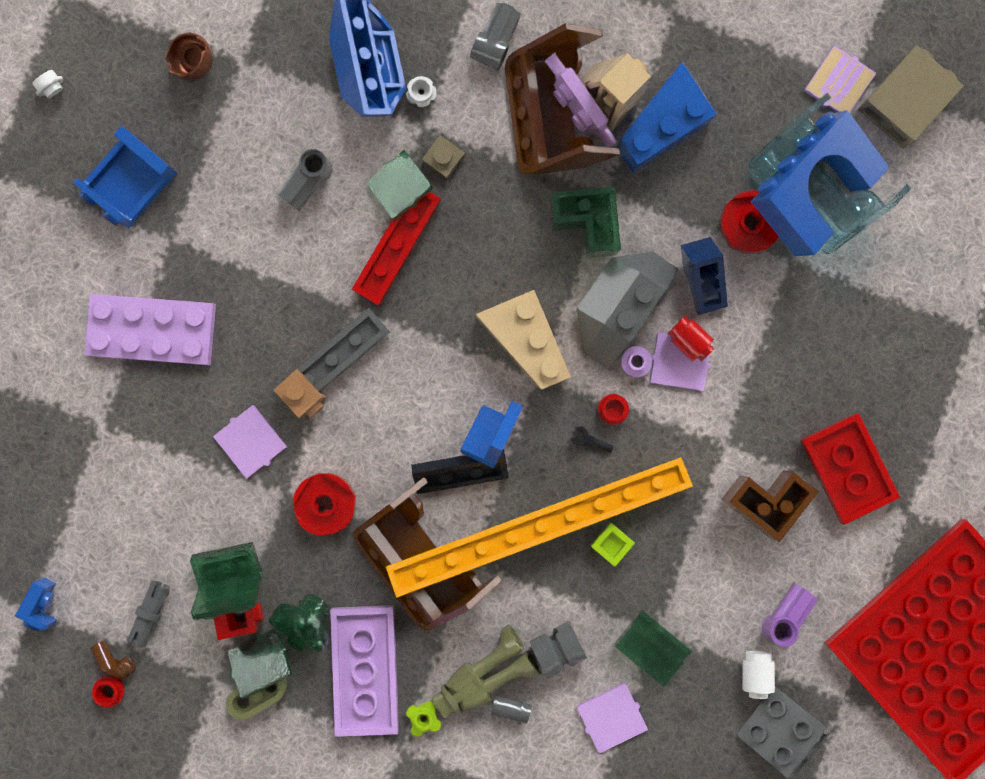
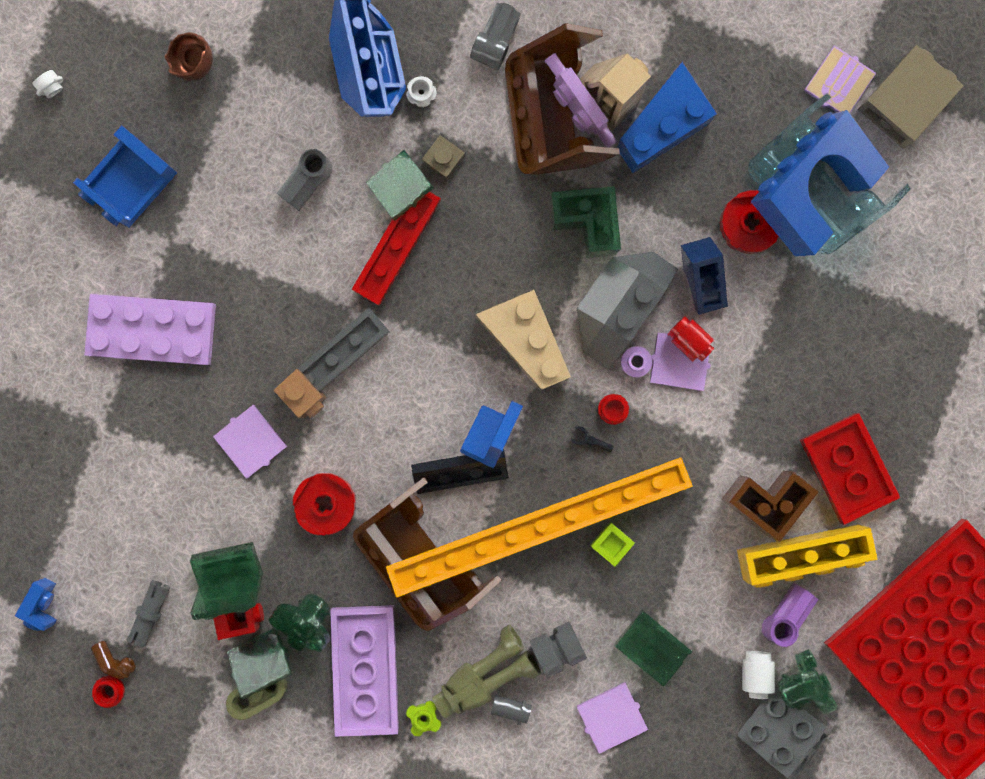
none -> yellow brick [737,524,878,588]
none -> clear green plate [778,649,838,715]

